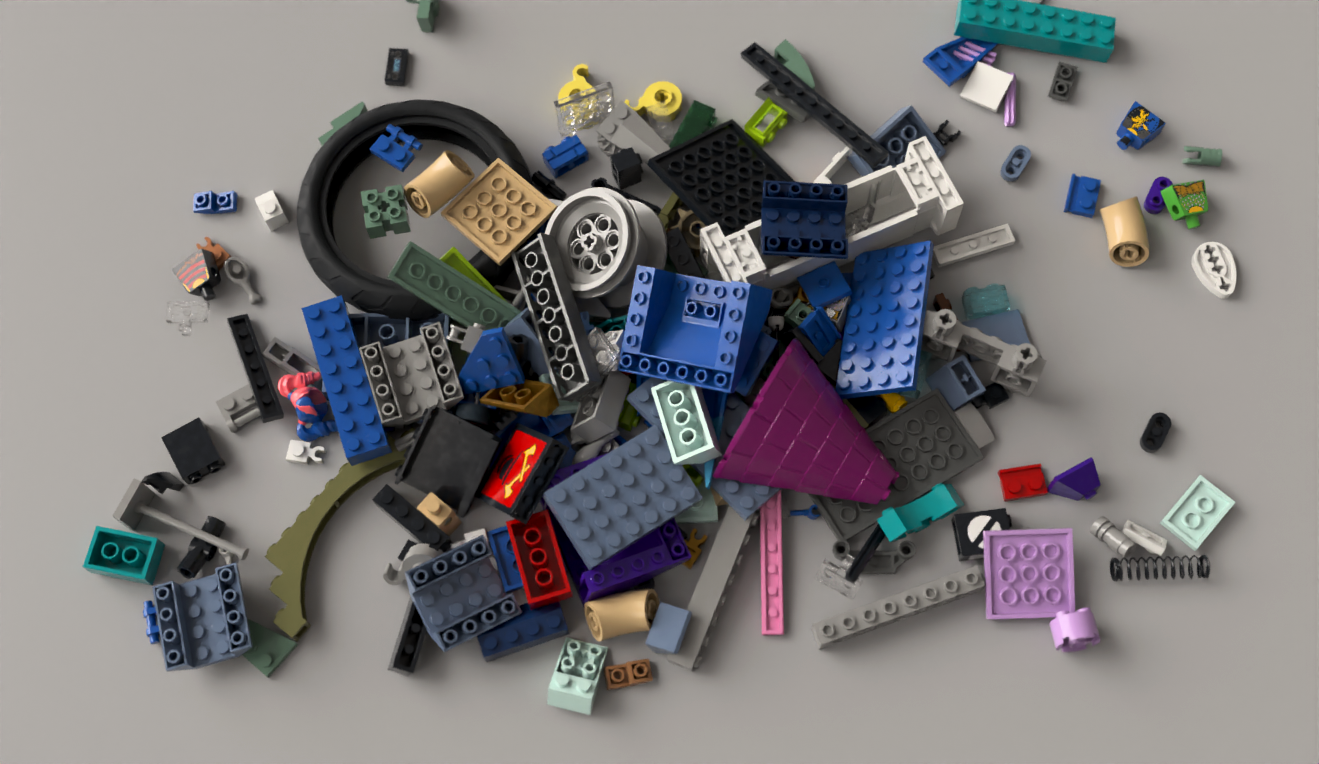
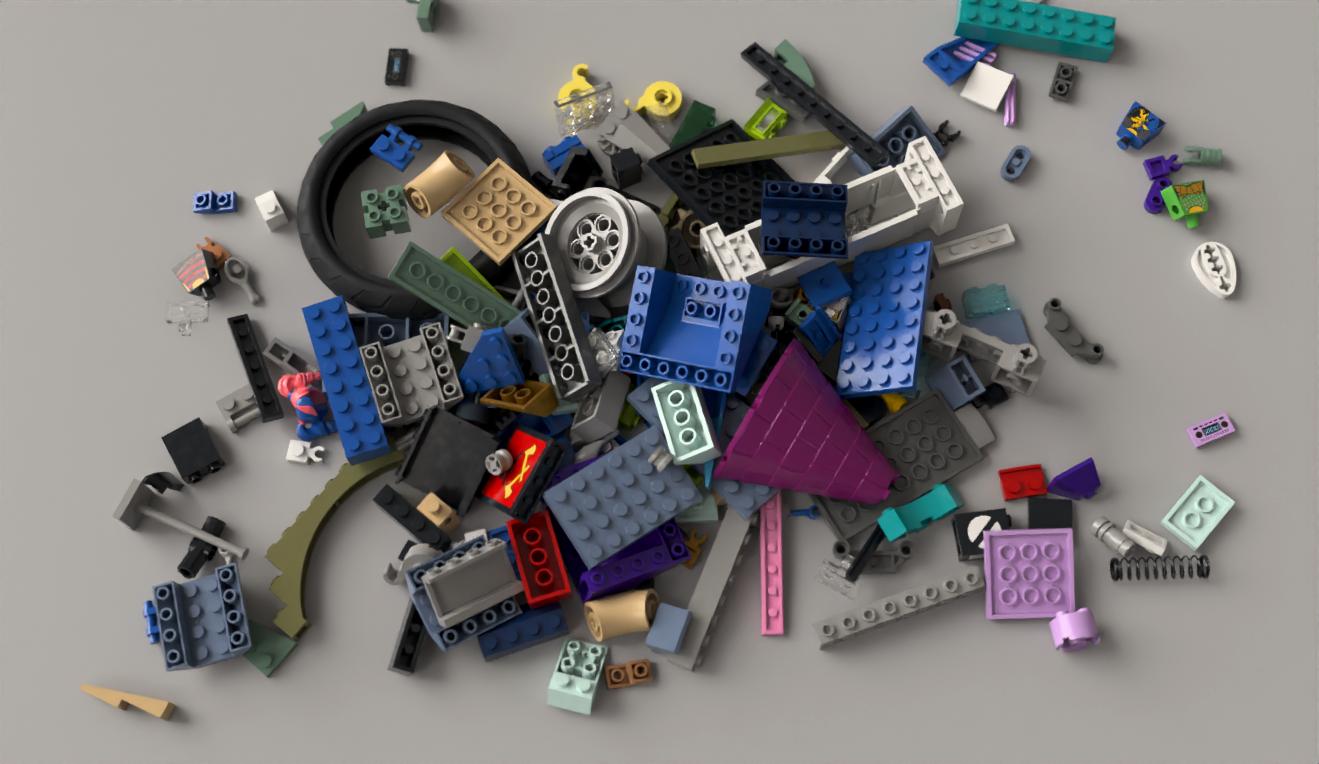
teal brick [83,526,165,586] -> none
blue plate [1063,174,1101,218] -> none
tan brick [1100,196,1149,267] -> none
black plate [1140,412,1171,453] -> none
none -> tan slope [80,684,176,721]
none -> light grey panel [421,538,525,628]
none -> light grey wheel [485,449,513,475]
none -> black panel [552,145,603,201]
none -> light grey wheel [647,445,675,473]
none -> olive tile [691,130,845,169]
none -> black tile [1027,497,1073,530]
none -> dark grey plate [1043,298,1104,364]
none -> dark purple plate [1143,154,1183,181]
none -> lavender tile [1186,413,1235,448]

